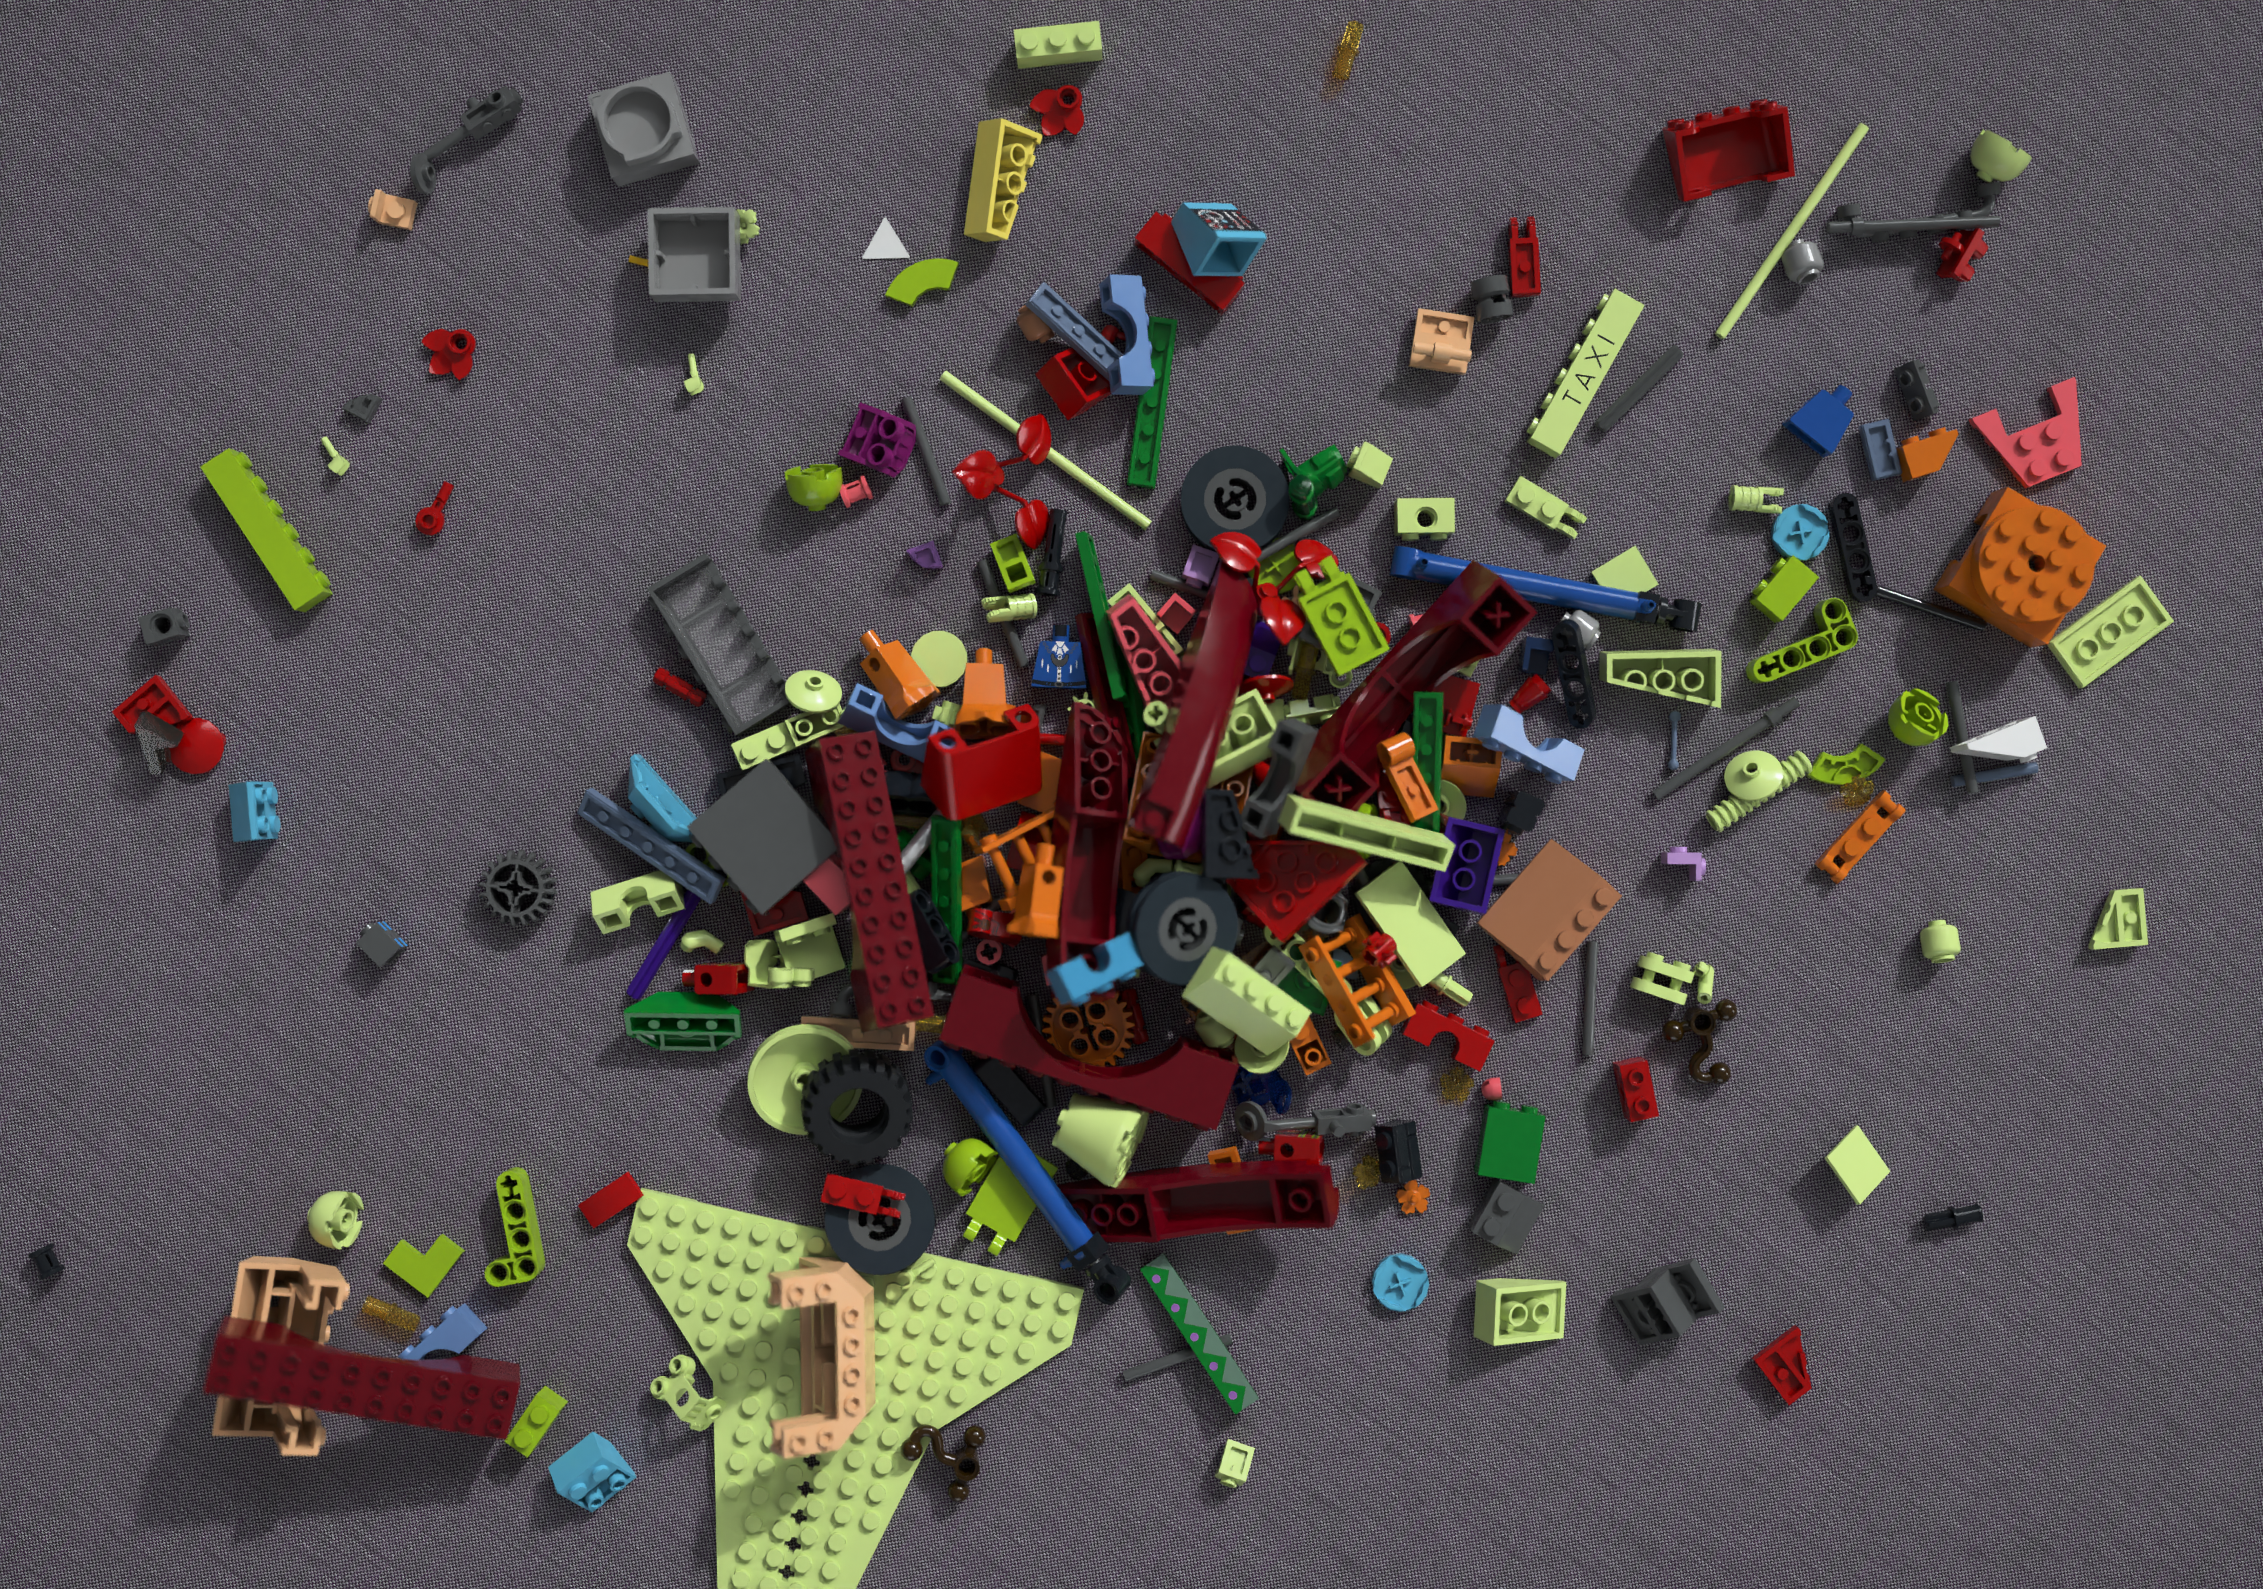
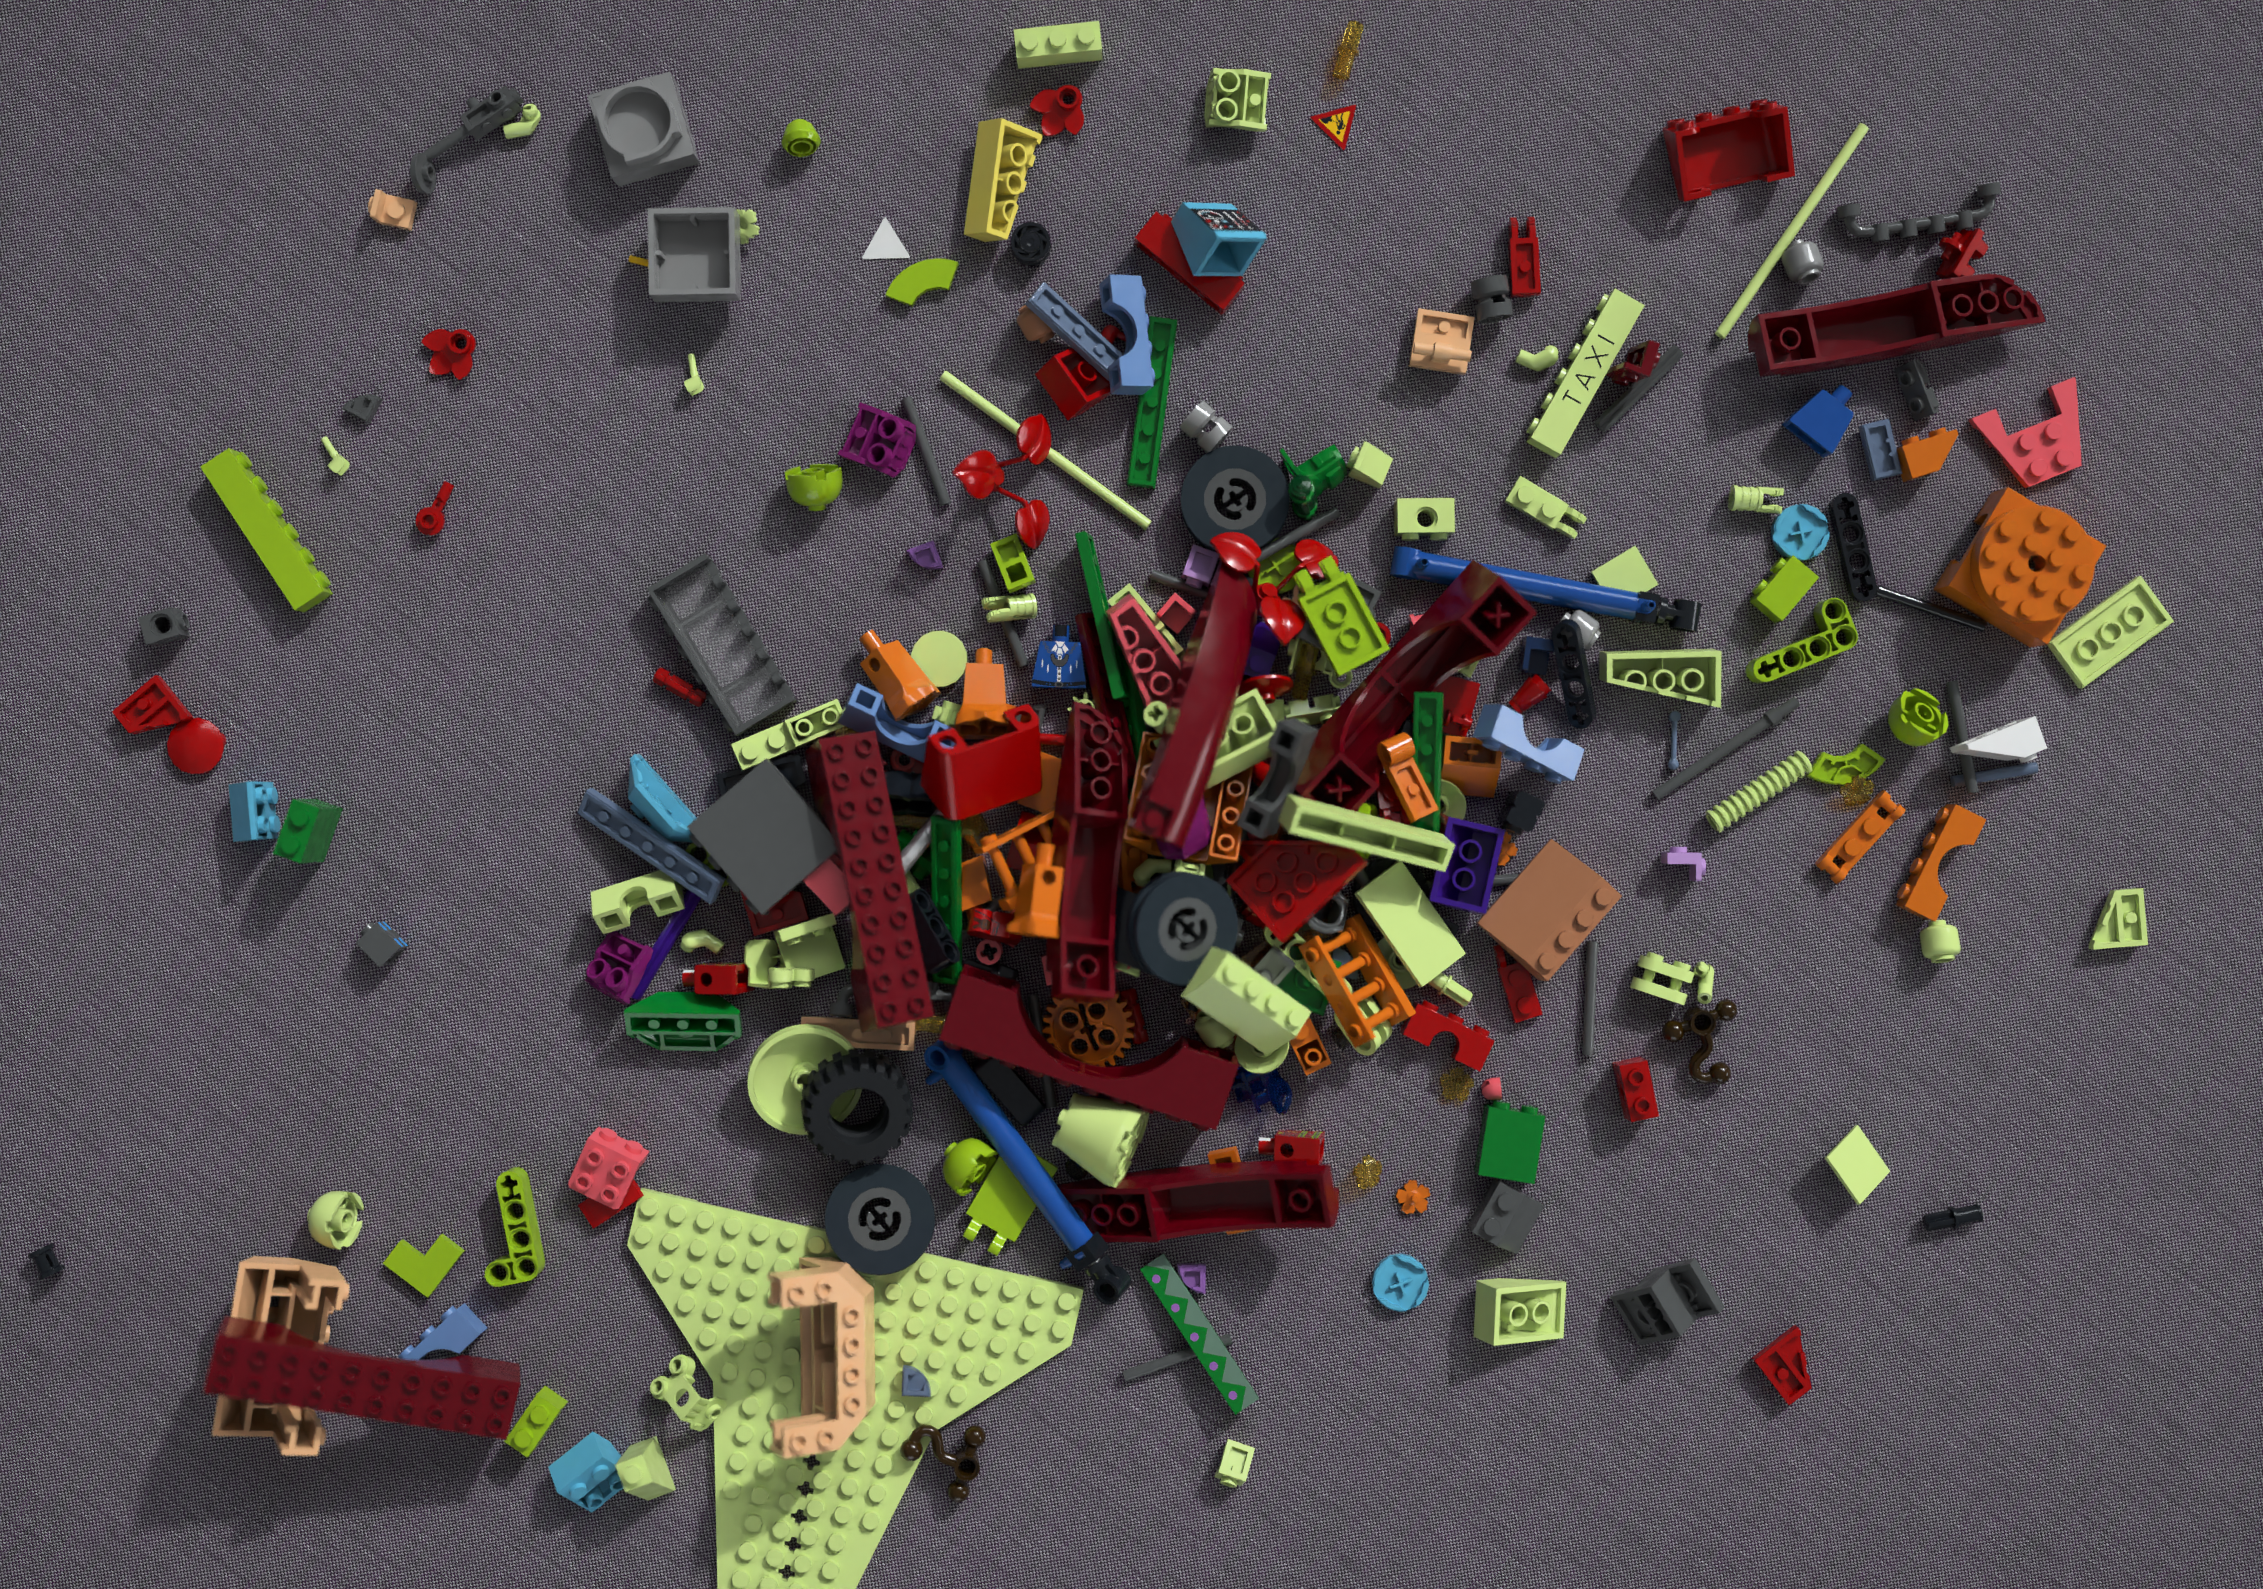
clear smoke slope [134,711,184,775] -> none
clear yellow axle [361,1295,421,1332] -> none
dark grey gear [478,849,557,926] -> none
yellowish green dish [785,670,842,713] -> none
red hinge [820,1173,905,1218] -> none
coral bush [840,475,873,508] -> none
yellowish green hand [896,1257,936,1289] -> none
black pin [1035,509,1068,597] -> none
dark azure arch [1045,932,1144,1006] -> none
black wing [1201,789,1260,879] -> none
dark grey piece [1234,1101,1376,1141] -> none
red gear [1362,931,1397,969] -> none
black brick [1374,1120,1423,1184] -> none
yellowish green dish [1724,751,1783,801] -> none
dark grey bar [1826,216,2000,236] -> none
yellowish green cylinder [1970,129,2032,183] -> none
none -> green brick [273,799,343,864]
none -> yellowish green arm [503,104,541,139]
none -> coral bracket [568,1127,650,1210]
none -> magenta slope [585,931,653,1005]
none -> yellowish green slope [615,1436,676,1500]
none -> lime cone [781,119,821,157]
none -> sand blue tile [902,1365,931,1397]
none -> black wheel [1011,222,1051,267]
none -> medium lavender tile [1177,1263,1206,1294]
none -> light grey wheel [1179,400,1233,453]
none -> yellowish green slope [1204,68,1271,132]
none -> sticker [1311,105,1356,150]
none -> yellowish green arm [1515,345,1559,371]
none -> dark red bracket [1605,340,1660,386]
none -> dark red slope [1748,274,2046,377]
none -> orange arch [1896,804,1987,922]

